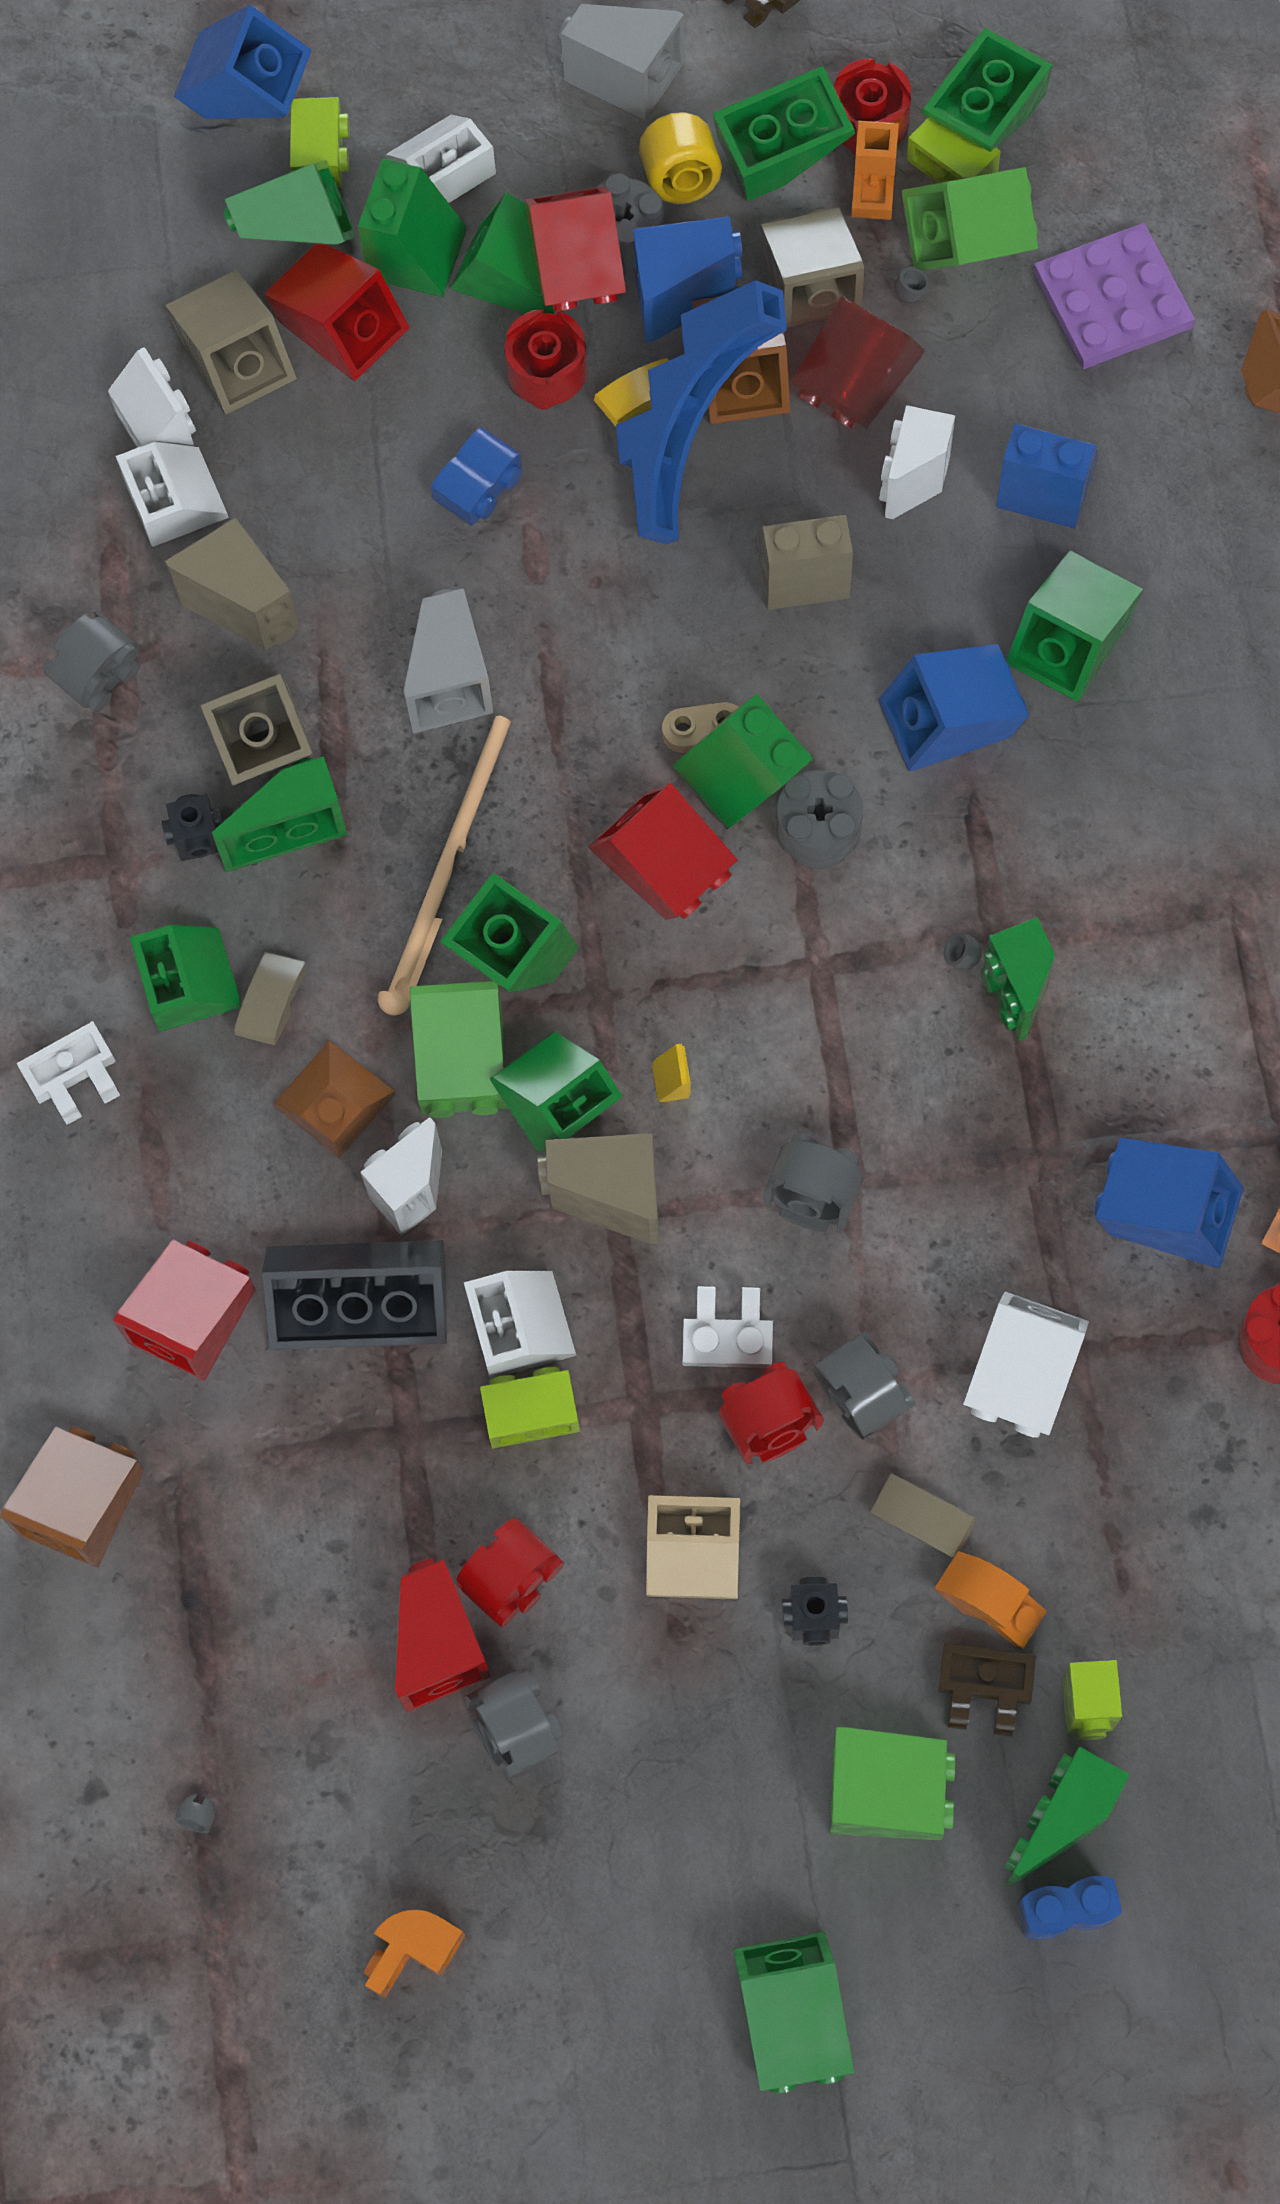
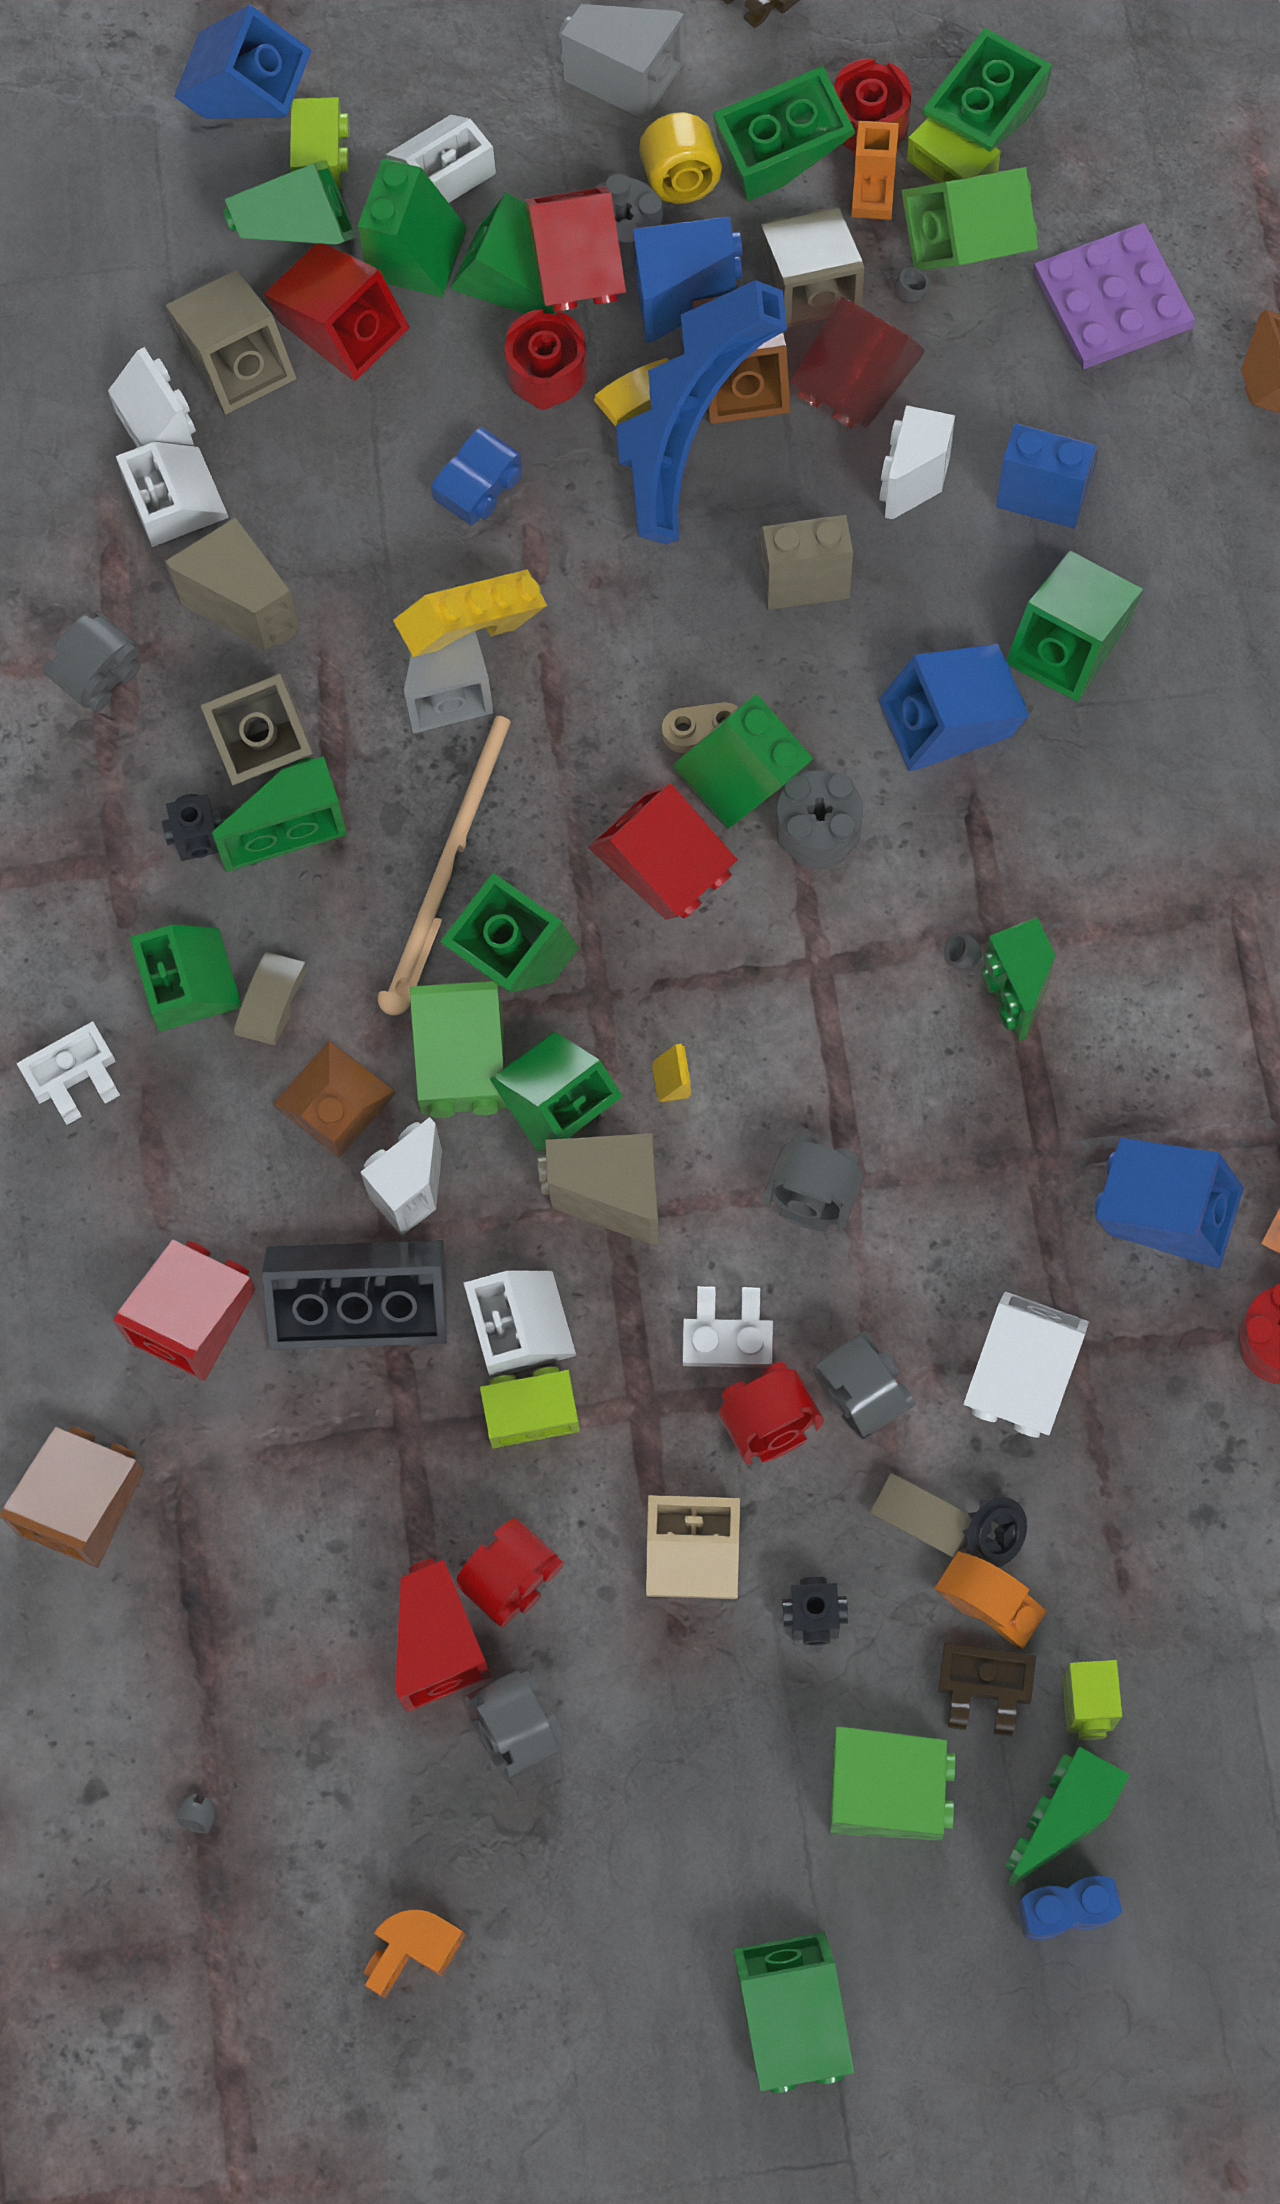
none -> yellow arch [393,569,547,657]
none -> black gear [962,1494,1027,1567]

